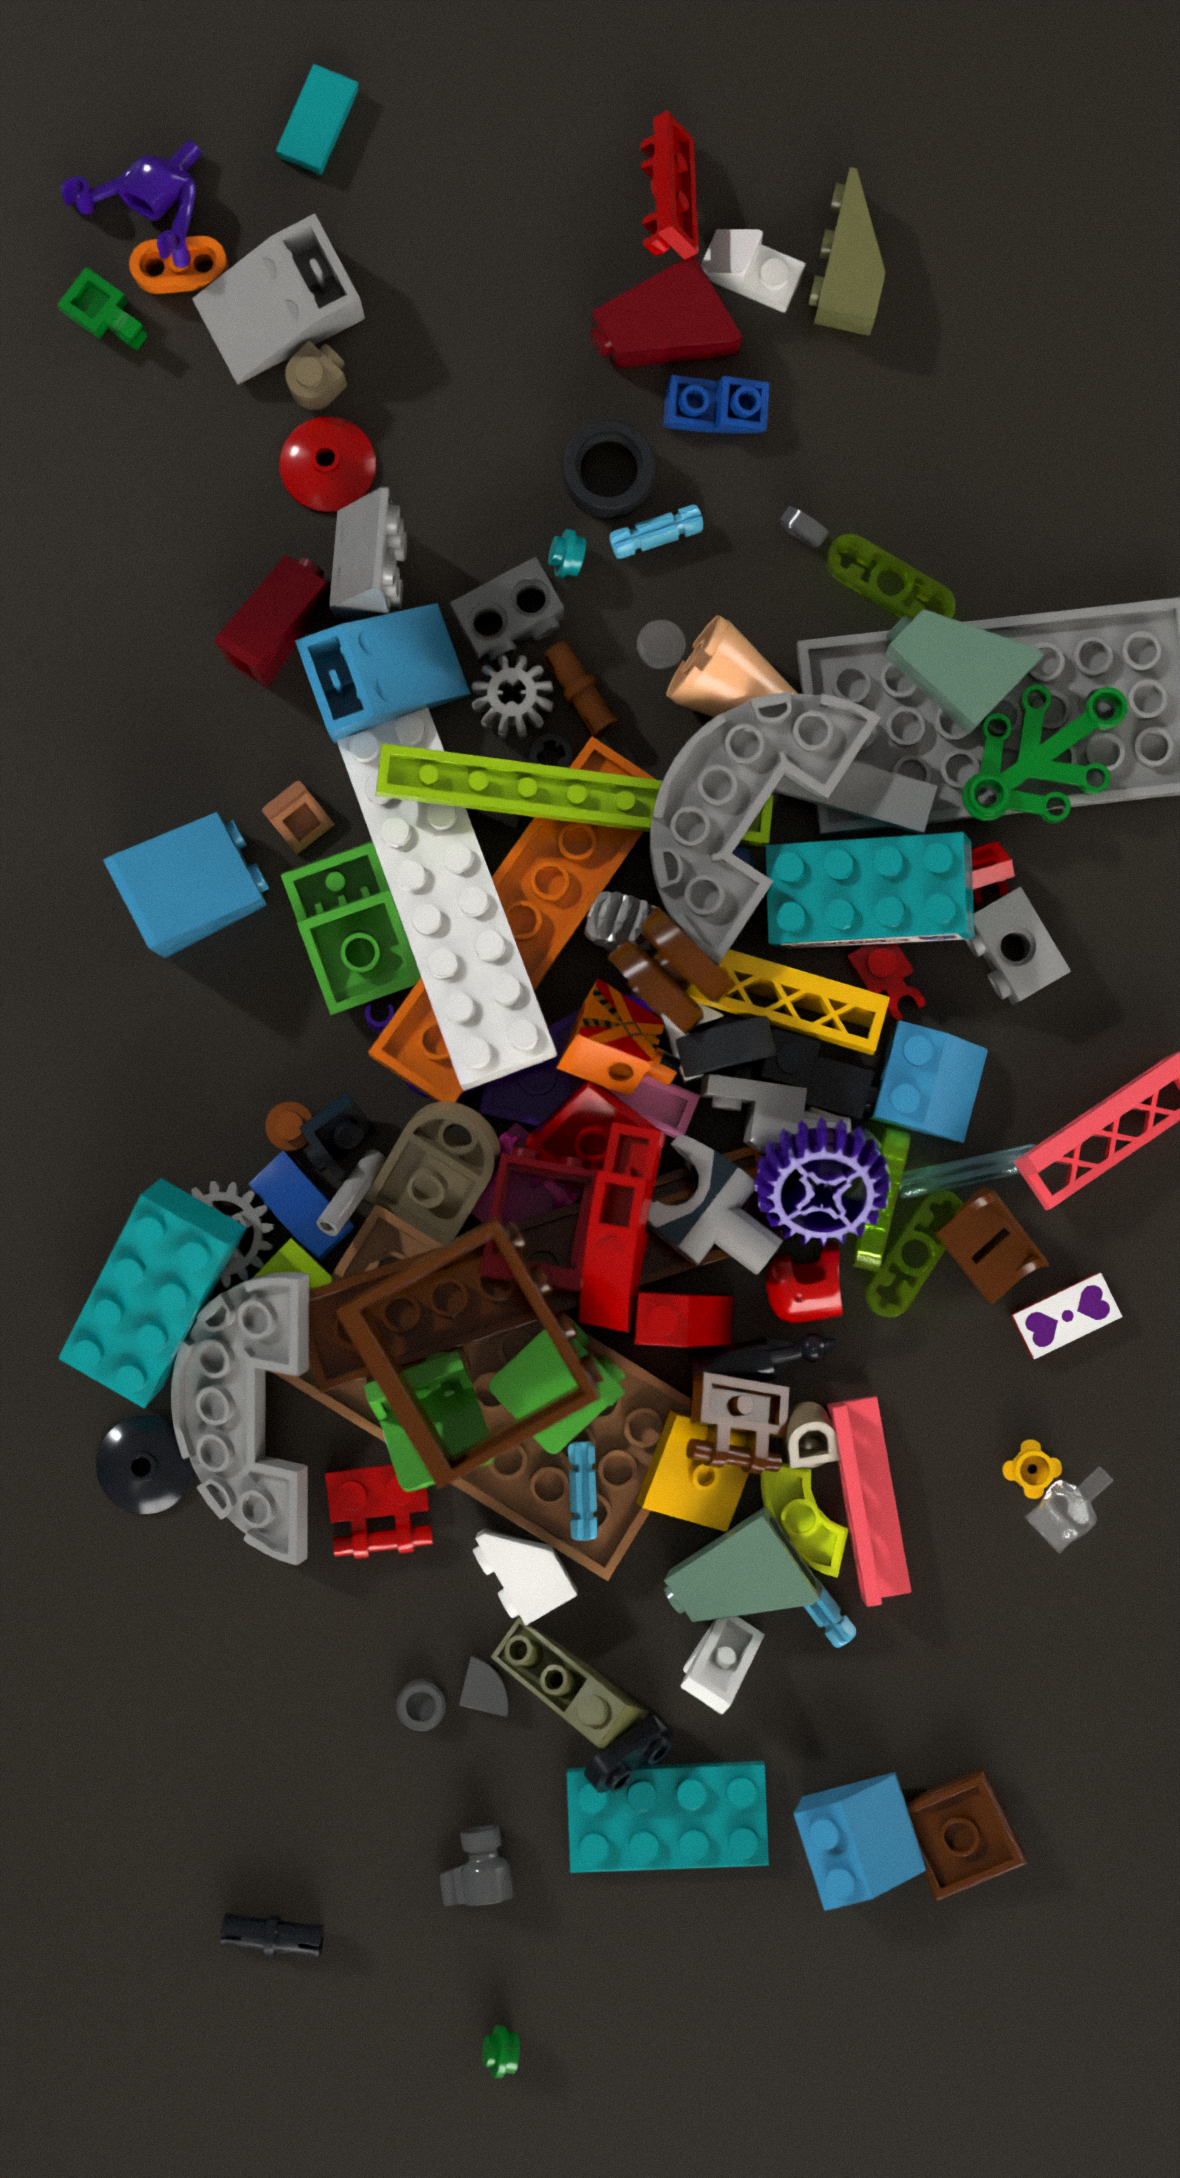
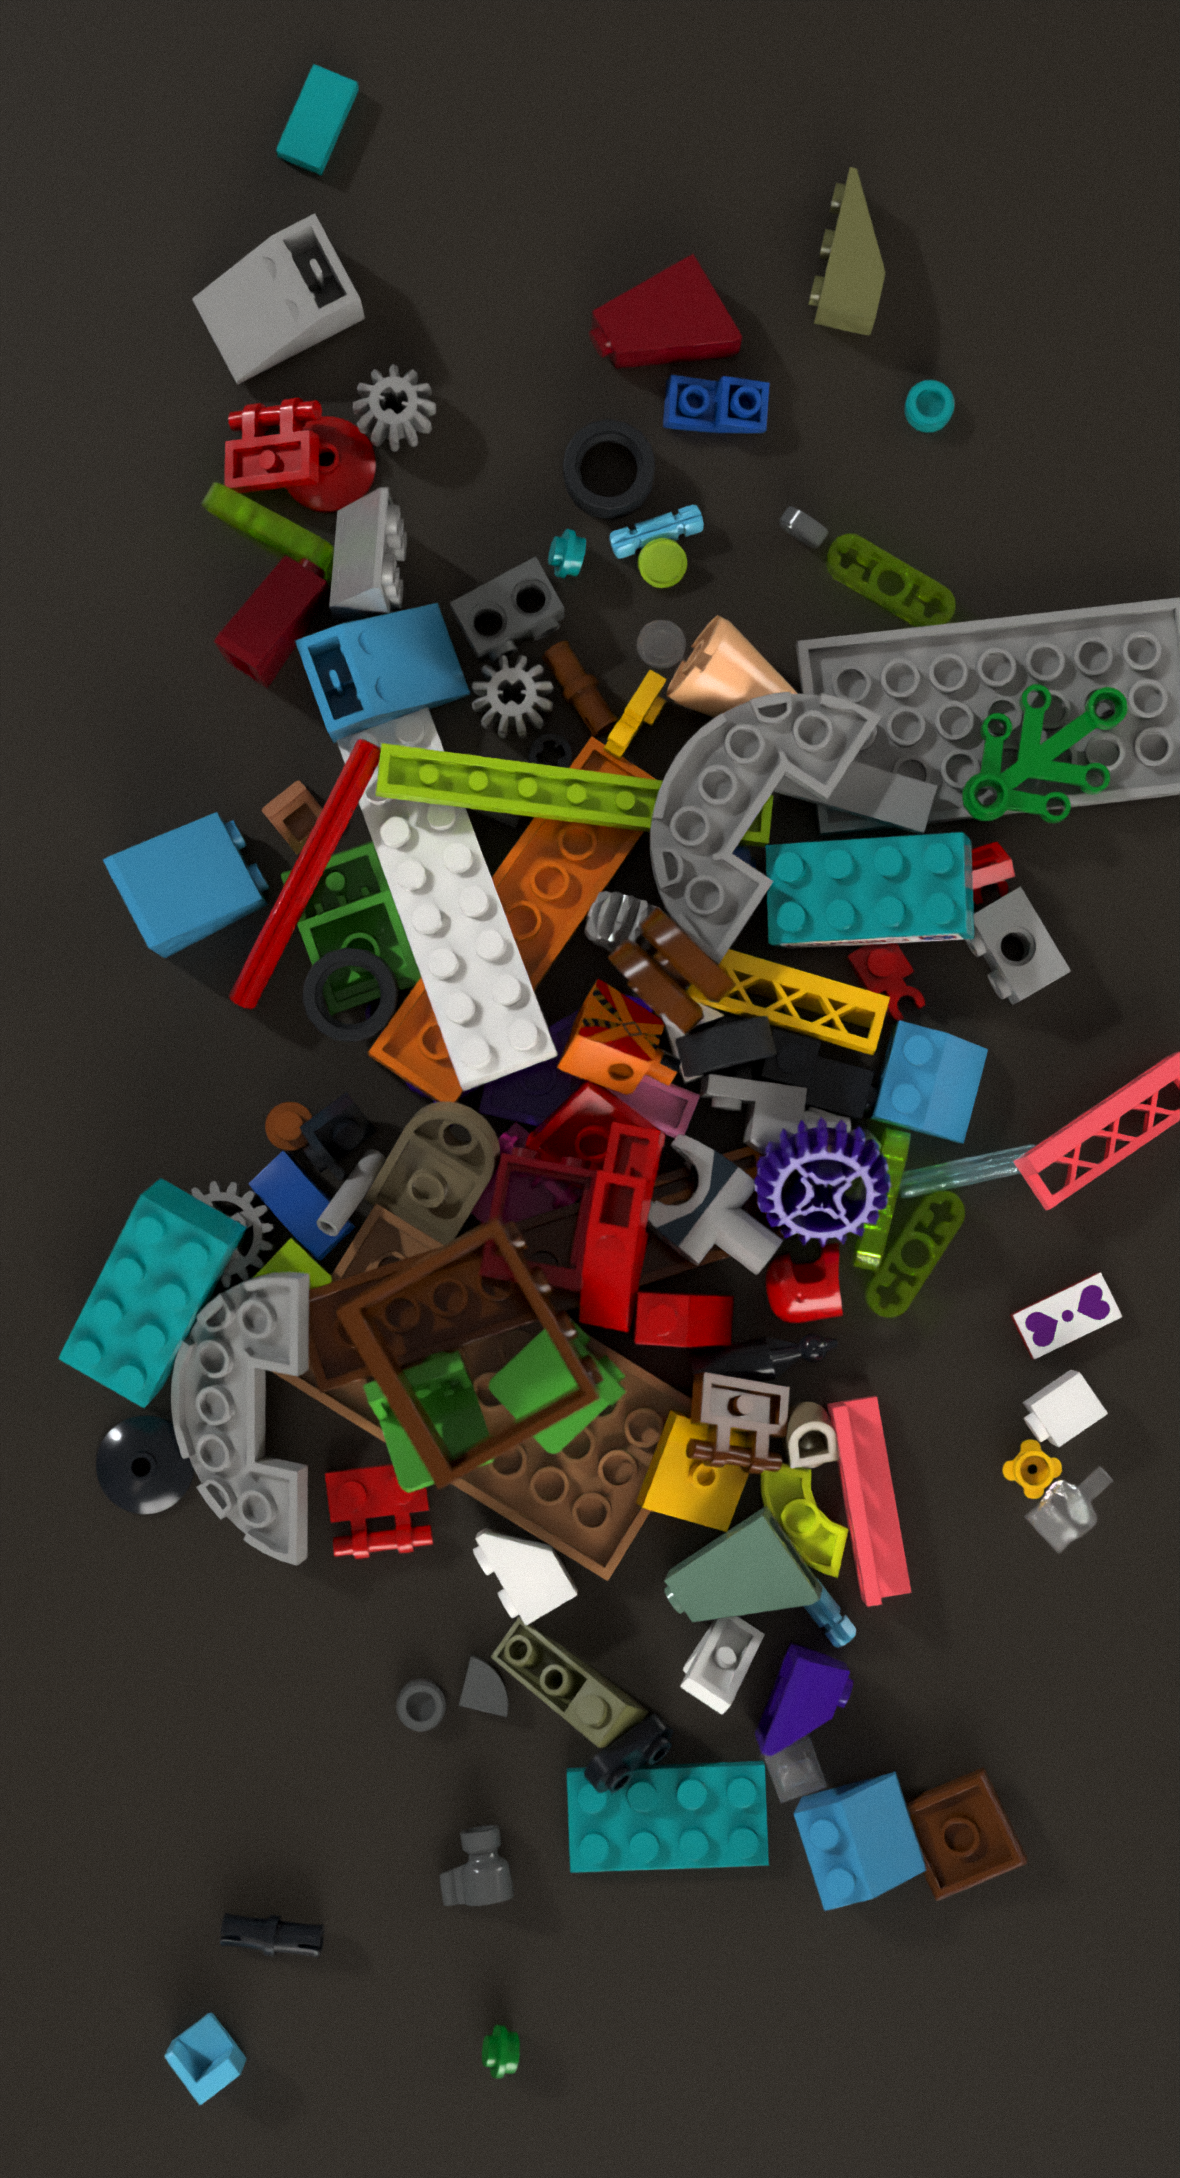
green plate [57,267,148,351] -> none
dark purple piece [61,140,202,268] -> none
orange plate [129,236,229,294] -> none
dark tan plate [285,340,347,410] -> none
medium azure axle [568,1441,598,1540] -> none
red plate [640,110,699,260] -> none
white slope [701,229,806,313] -> none
sand green slope [884,609,1044,735] -> none
reddish brown piece [933,1186,1050,1305] -> none
none -> medium azure panel [165,2013,247,2105]
none -> clear neon green beam [201,482,334,572]
none -> red plate [224,397,322,494]
none -> red axle [229,739,381,1009]
none -> black tyre [302,948,400,1042]
none -> light grey gear [353,364,436,452]
none -> yellow plate [603,670,667,760]
none -> lime piece [638,538,687,588]
none -> dark purple slope [755,1641,854,1757]
none -> clear tile [763,1736,827,1804]
none -> teal tile [904,380,954,432]
none -> white brick [1022,1370,1108,1447]

